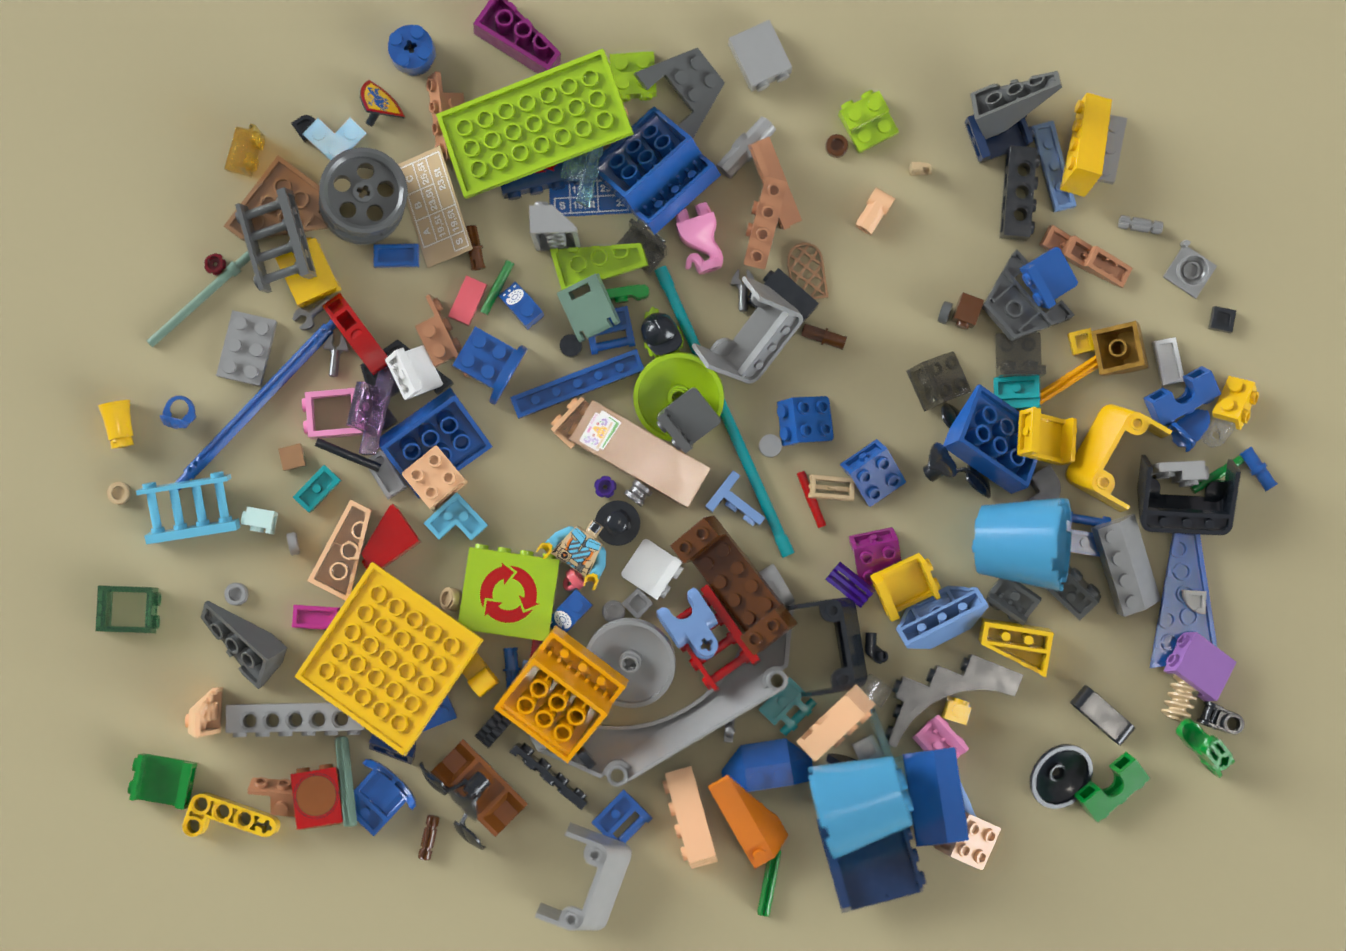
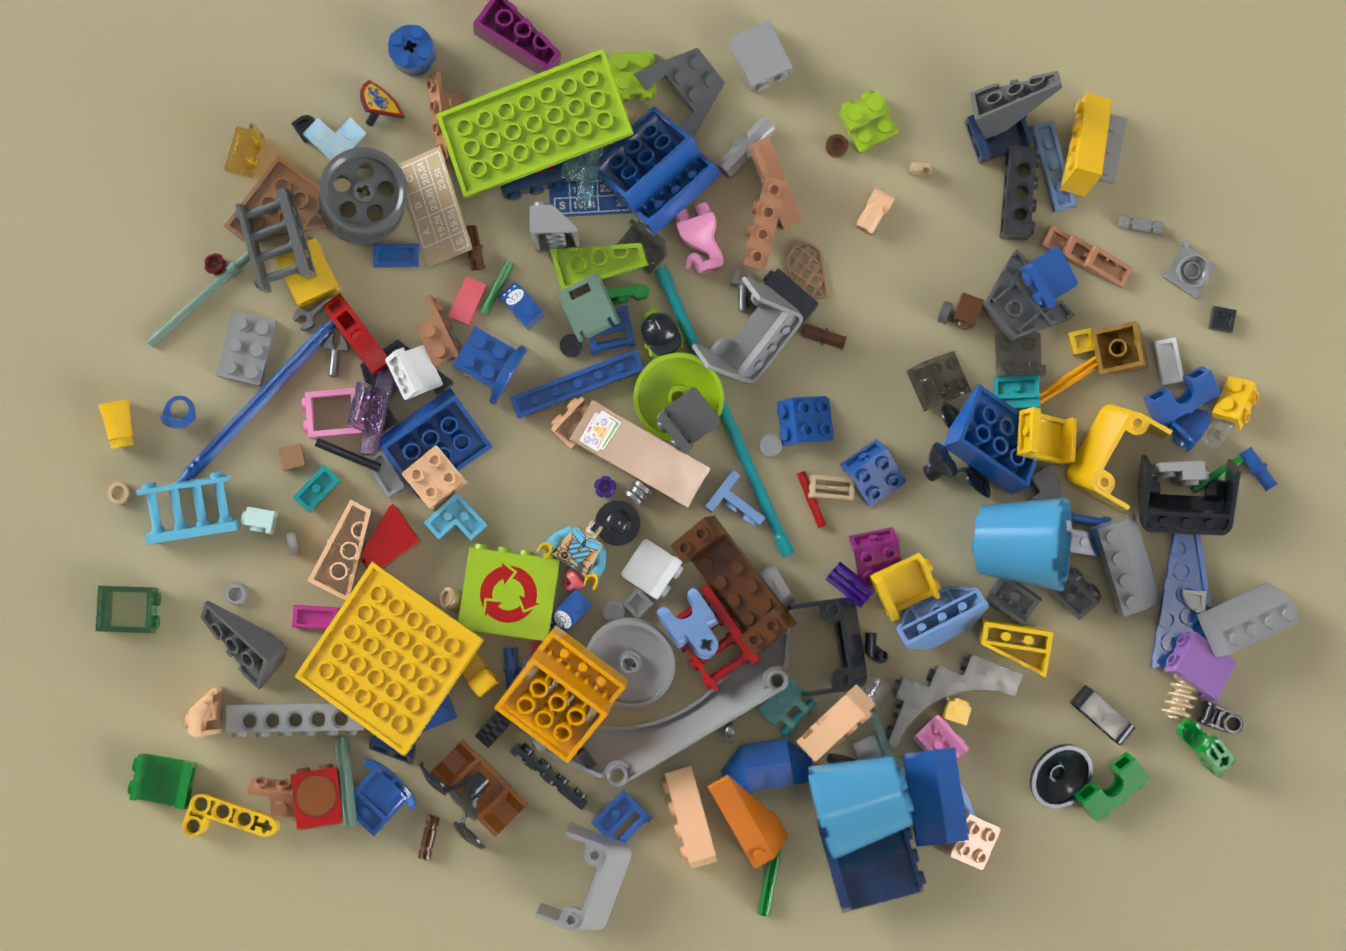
none -> light grey slope [1197,582,1301,658]

